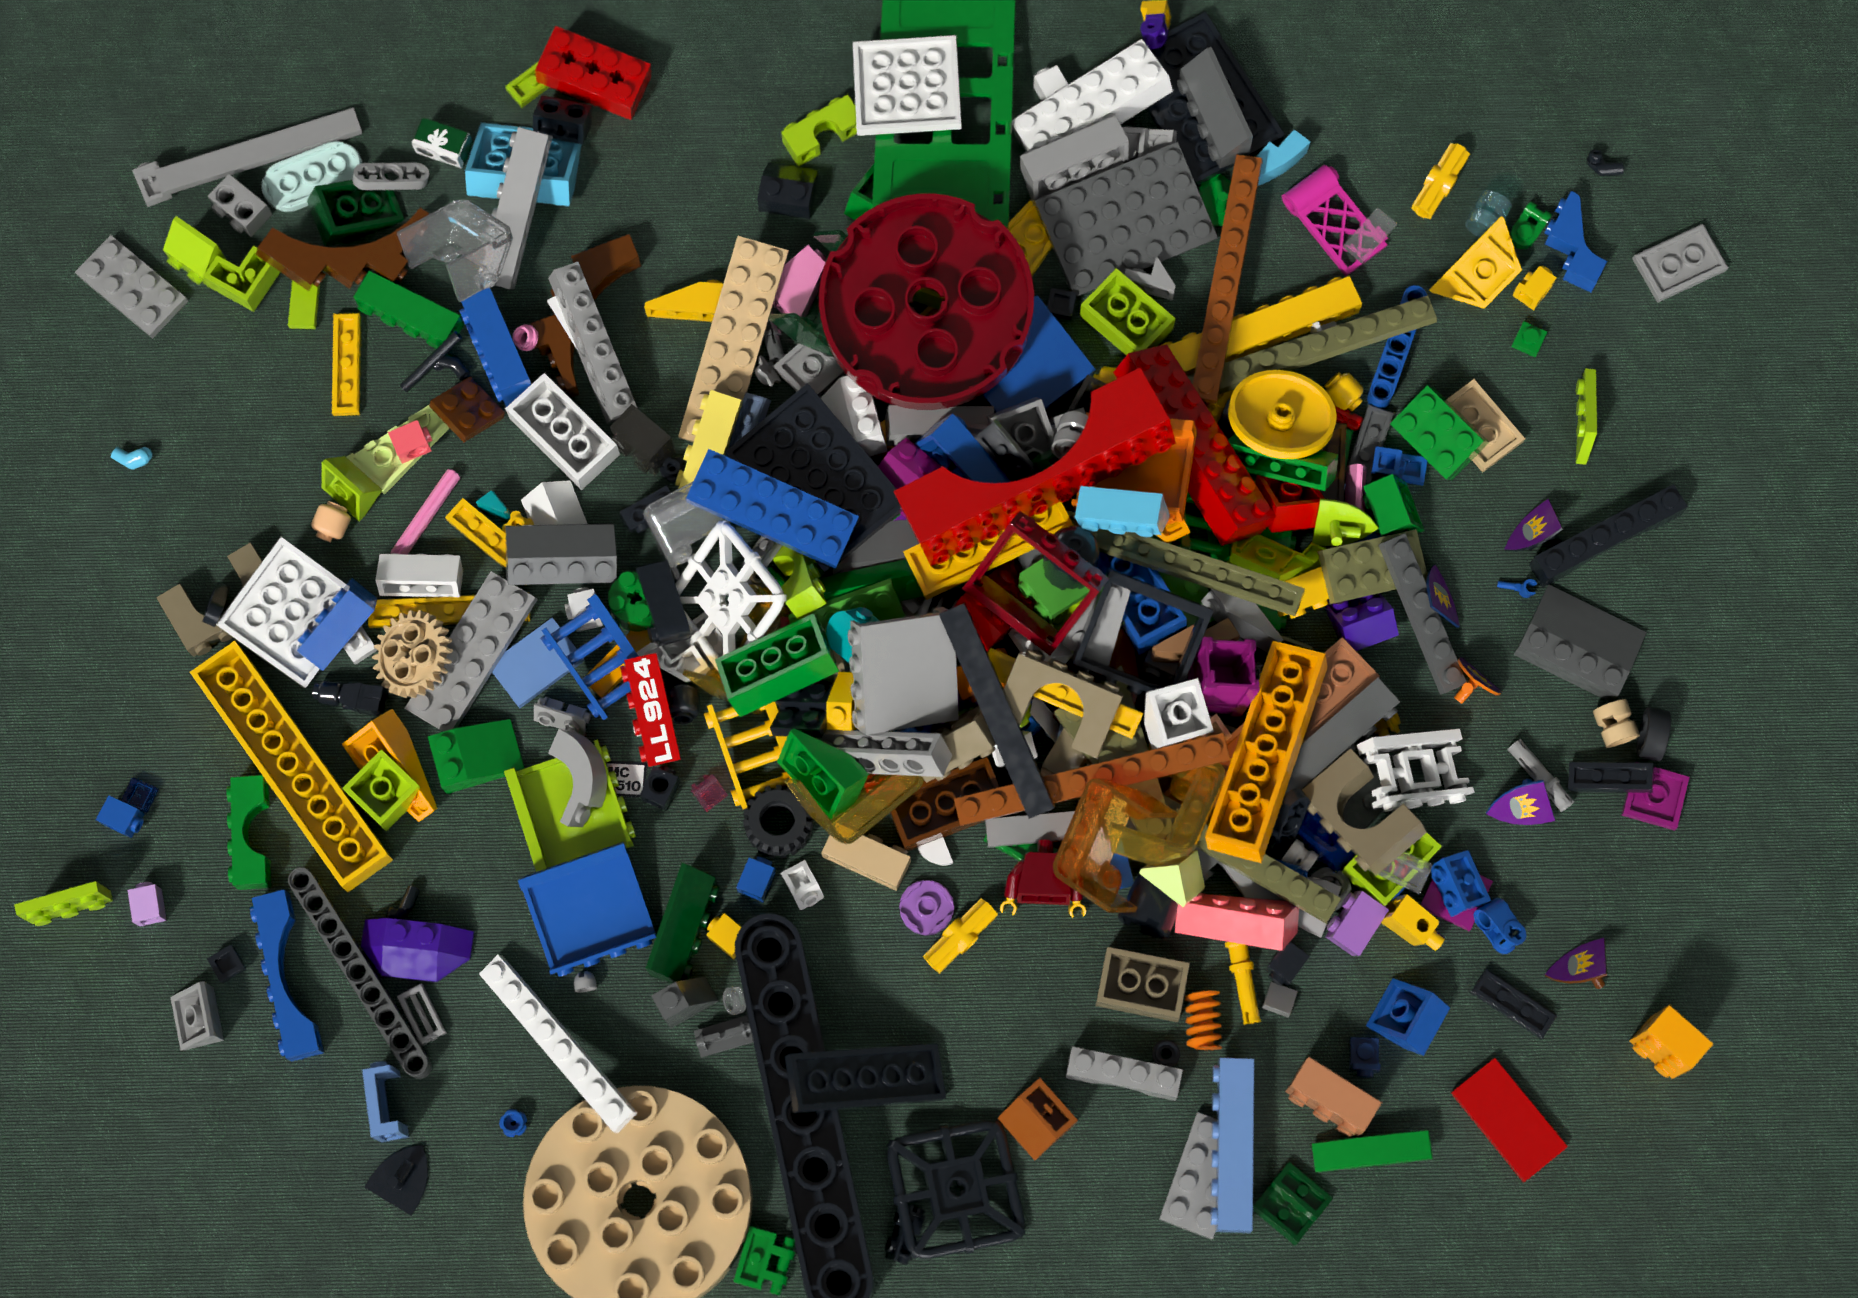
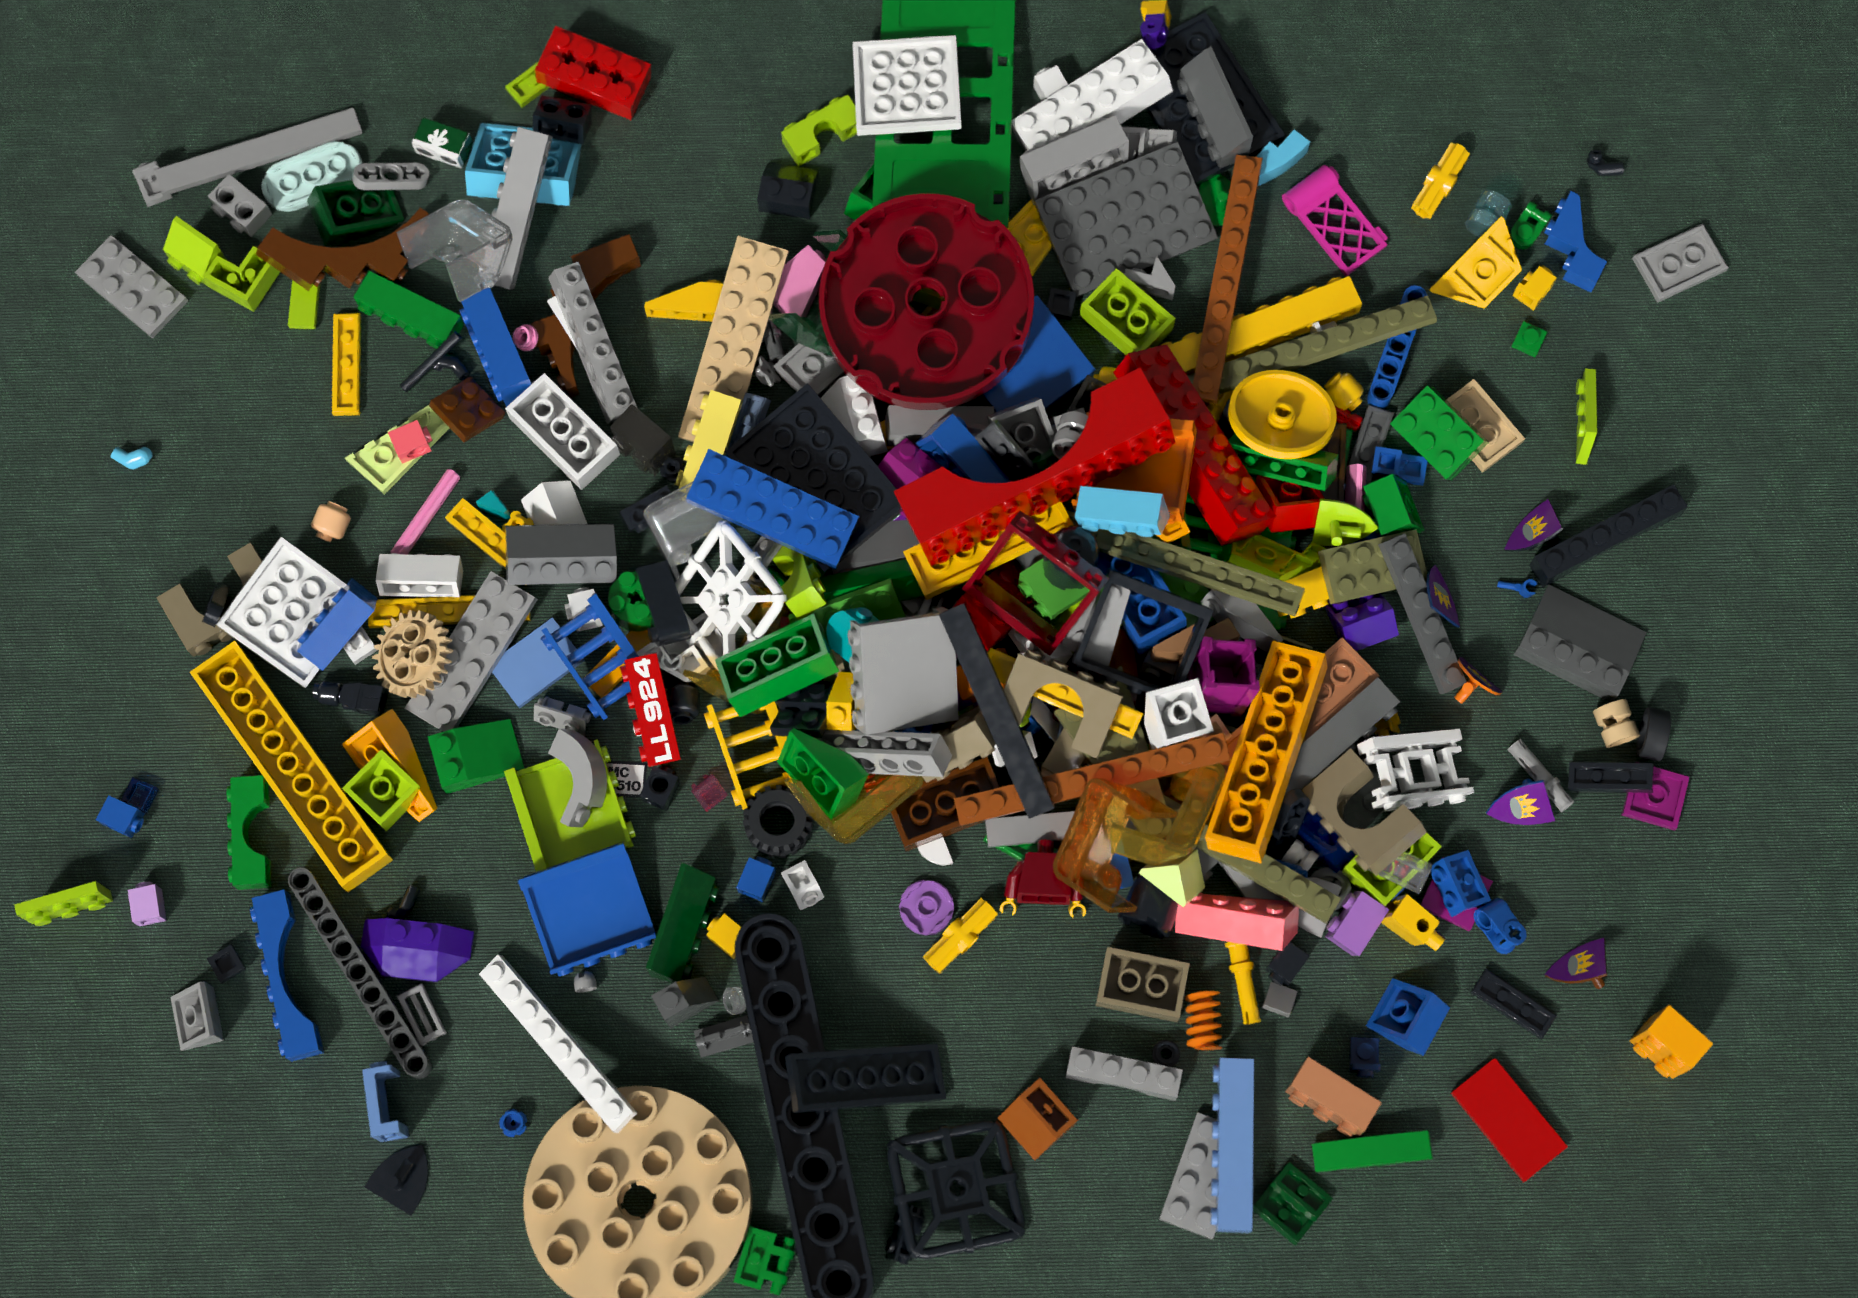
lime slope [322,456,382,522] -> none
tan brick [821,823,911,891] -> none
clear tile [1343,207,1397,264] -> none

